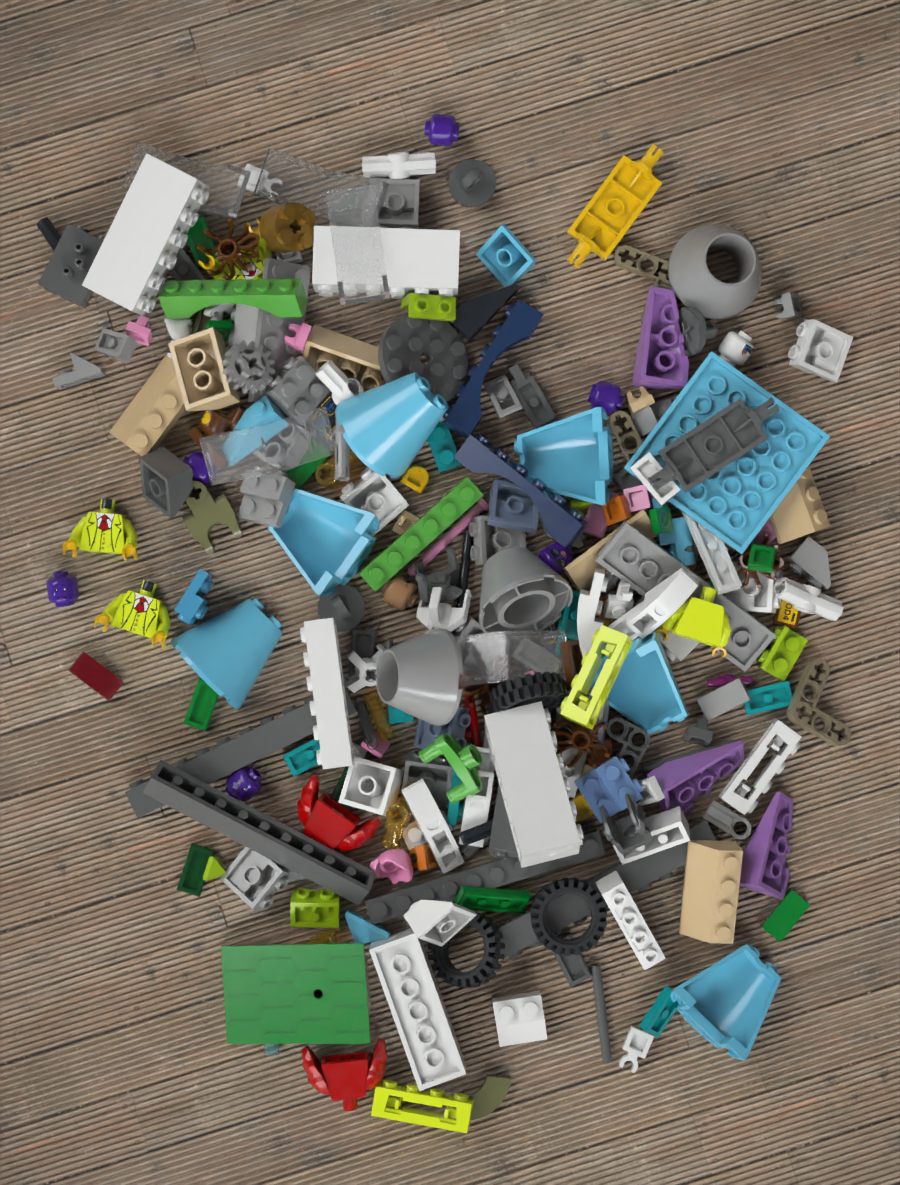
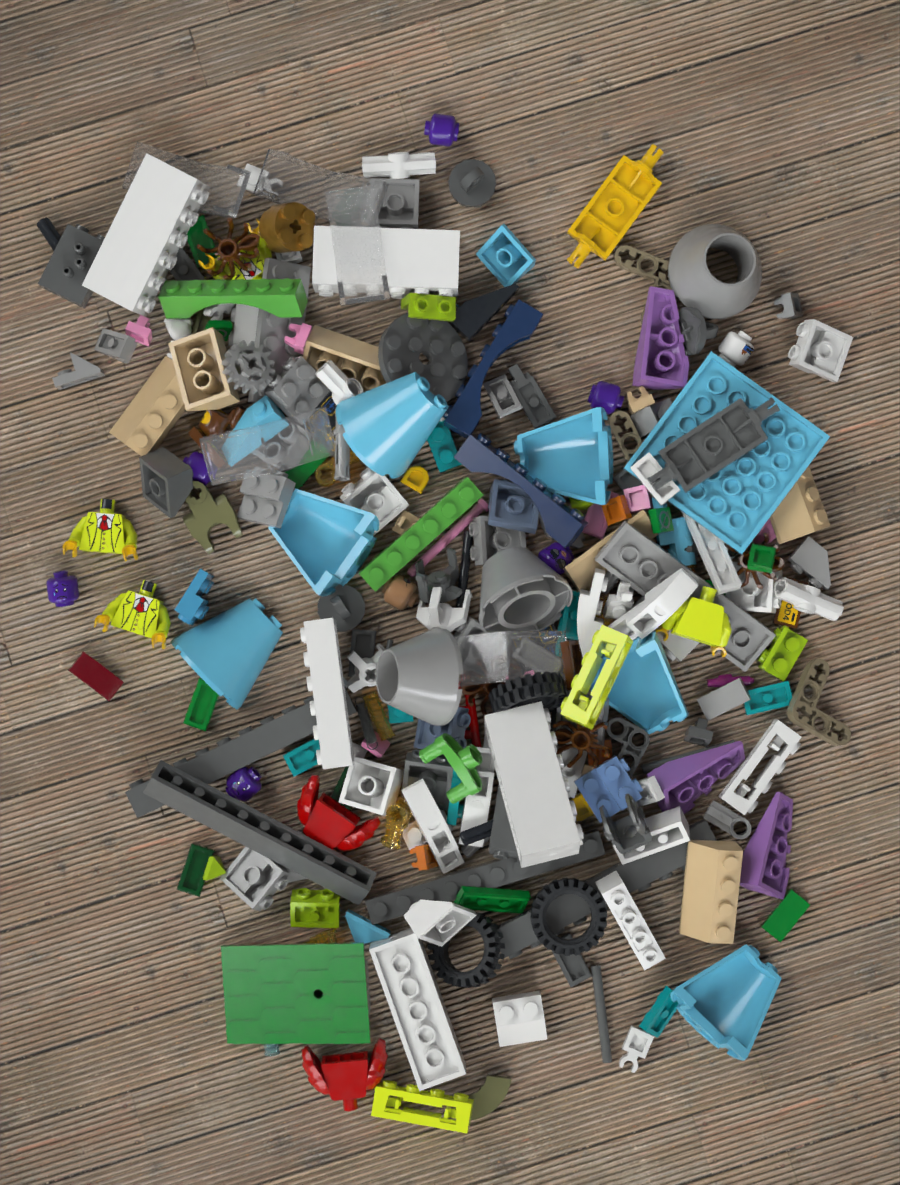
bright pink hair [370,849,413,884] -> none

